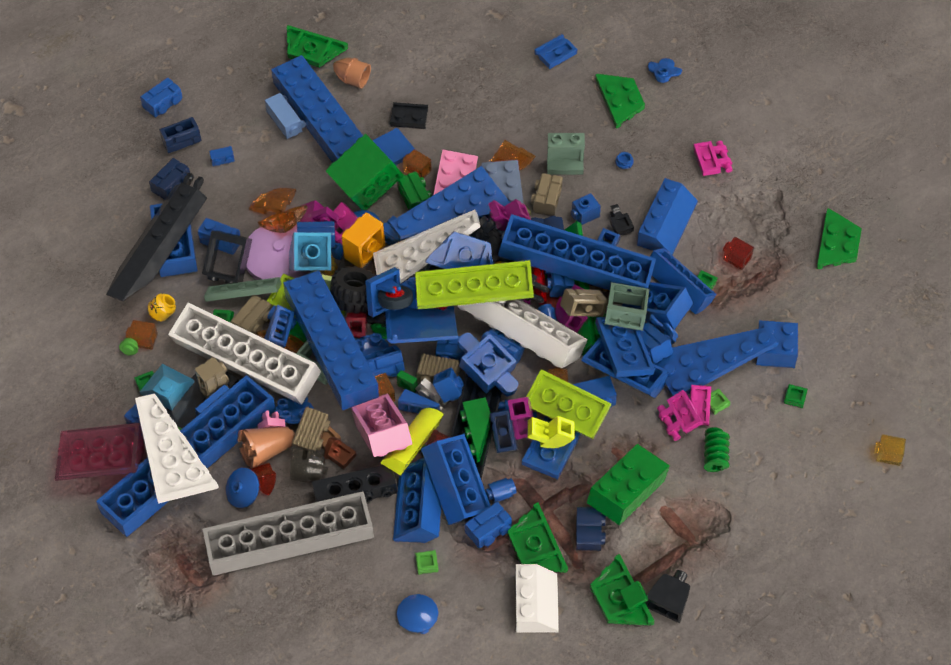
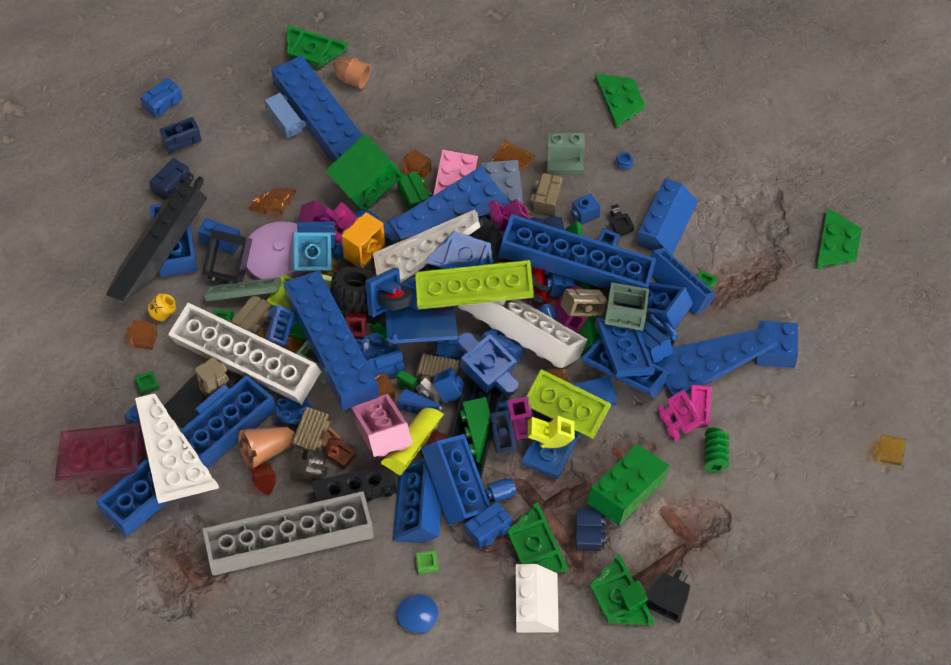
bright green plate [119,338,139,355] -> none
dark azure slope [140,364,194,411] -> none
blue piece [209,146,235,166] -> none
blue dish [226,468,259,508] -> none
clear orange brick [258,205,308,233] -> none
bright pink tile [258,411,285,428] -> none
blue tile [372,128,417,165] -> none
black plate [390,102,428,129] -> none
blue plate [535,34,577,69] -> none
blue plate [648,58,682,83] -> none
dark pink plate [693,141,733,176] -> none
bright green tile [710,388,730,415] -> none
clear red brick [723,237,754,270] -> none
green tile [784,384,808,408] -> none

